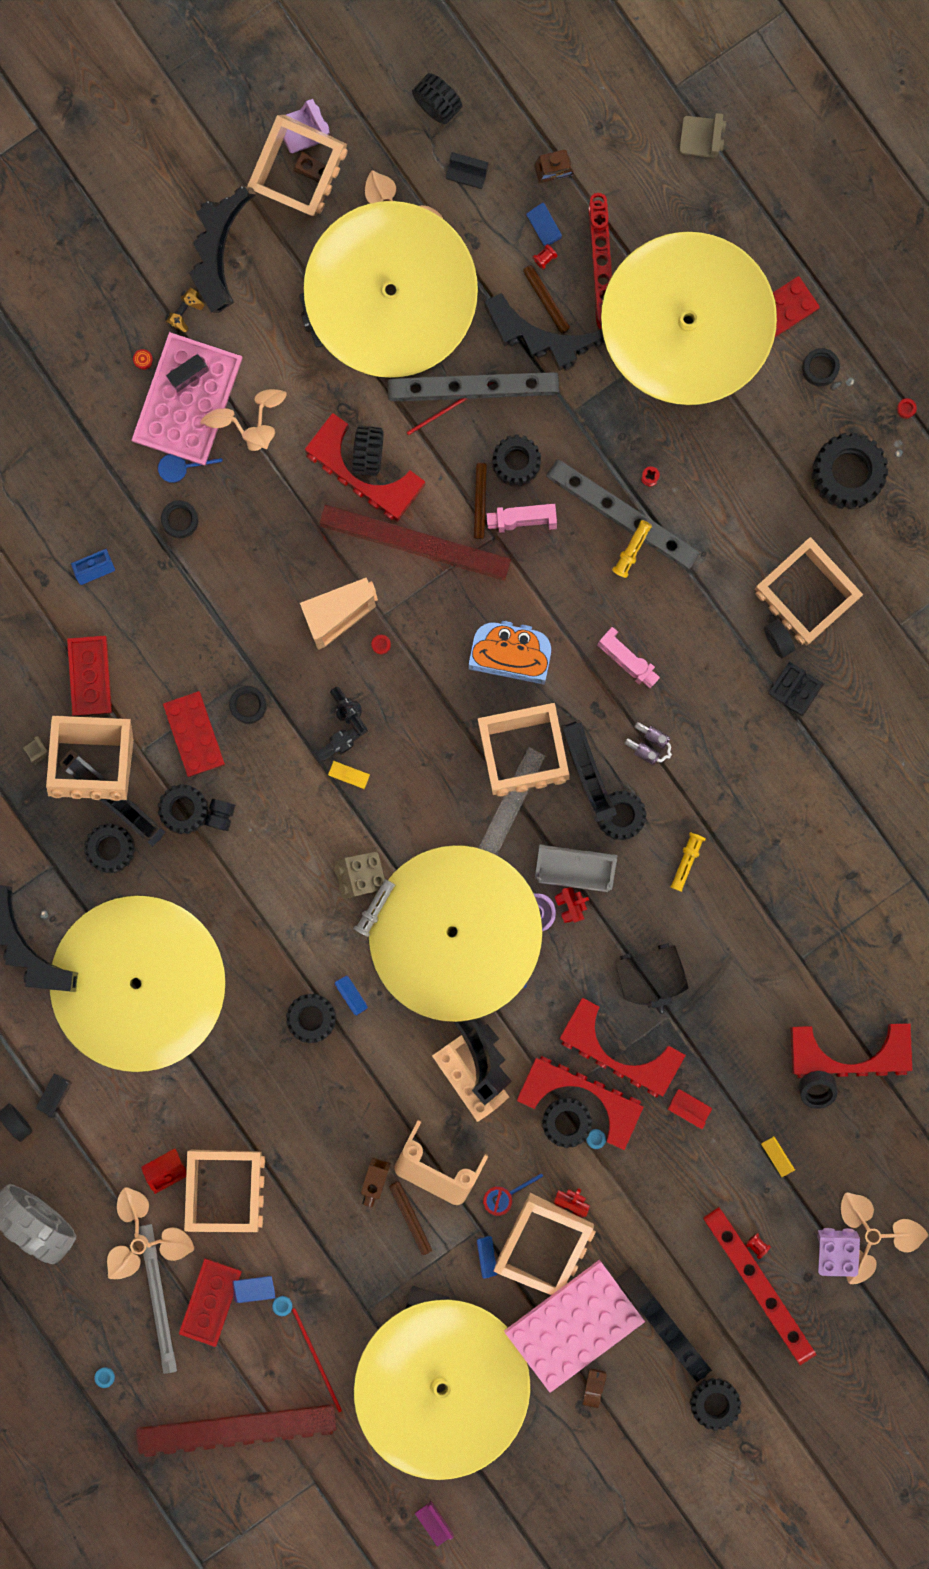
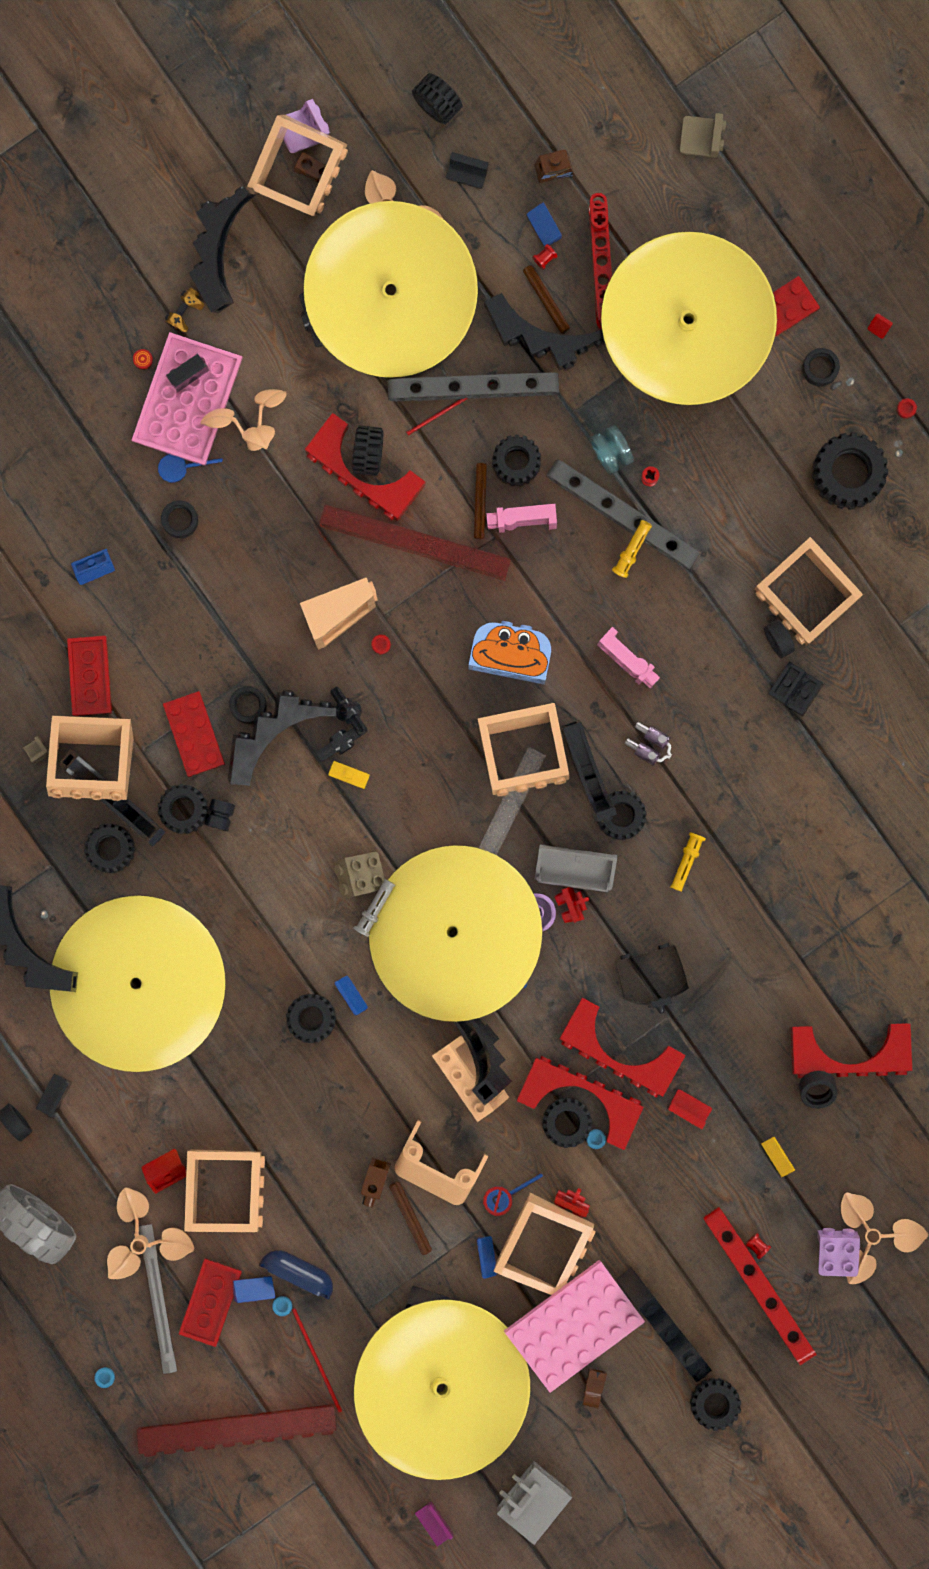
none -> black arch [228,690,336,786]
none -> dark blue brick [259,1250,333,1300]
none -> light grey piece [496,1461,572,1545]
none -> clear light blue wheel [590,425,634,475]
none -> red slope [867,313,893,339]

